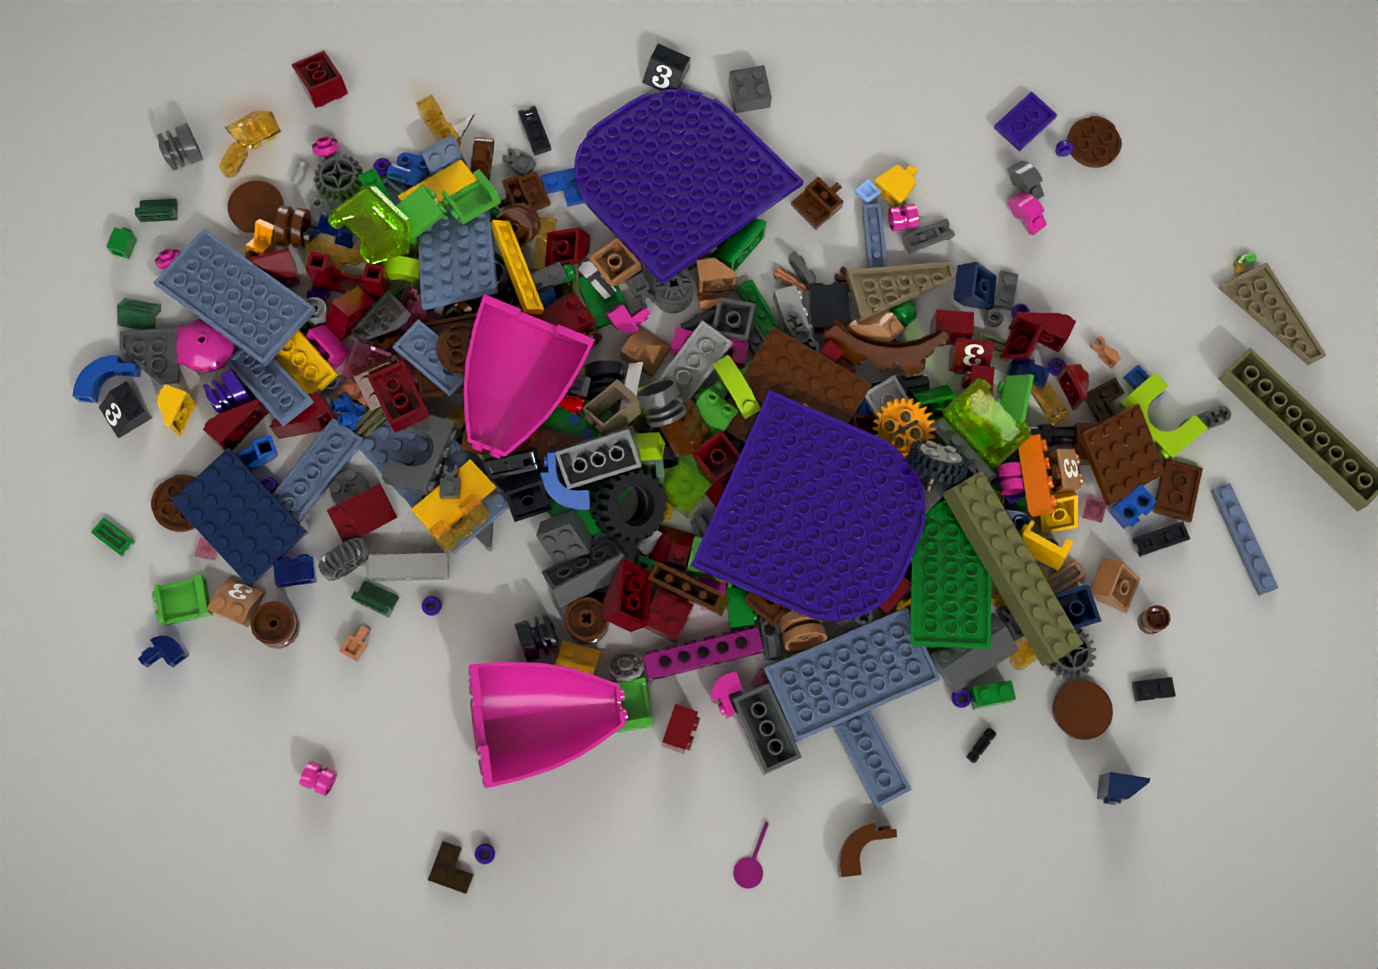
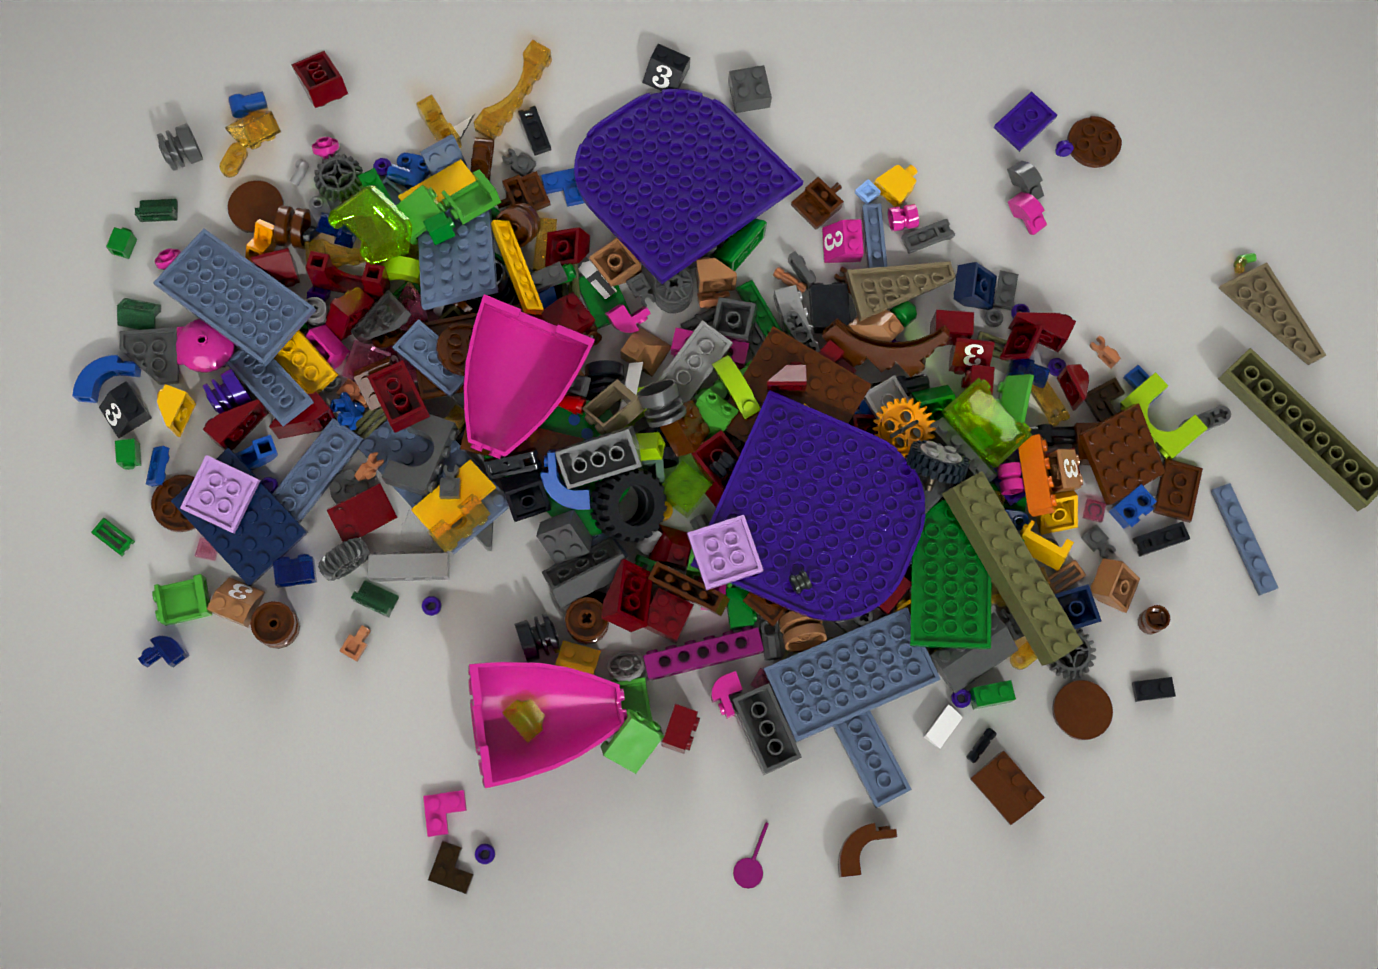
dark pink wheel [299,761,337,796] -> none
dark blue slope [1097,772,1150,805] -> none
none -> green brick [115,438,141,470]
none -> blue plate [145,446,170,487]
none -> lavender plate [180,455,261,533]
none -> blue piece [228,91,268,118]
none -> nougat plate [354,452,384,481]
none -> green brick [423,212,455,245]
none -> dark pink plate [423,790,467,837]
none -> clear yellow arch [473,39,552,140]
none -> clear neon green slope [502,699,545,743]
none -> bright green panel [600,709,664,774]
none -> lavender plate [687,515,764,590]
none -> black wheel [710,451,736,479]
none -> slope [767,362,807,391]
none -> pearl dark grey wheel [789,570,812,595]
none -> dark pink slope [822,219,864,263]
none -> white slope [924,704,963,749]
none -> reddish brown slope [970,751,1045,825]
none -> dark grey plate [1081,524,1116,559]

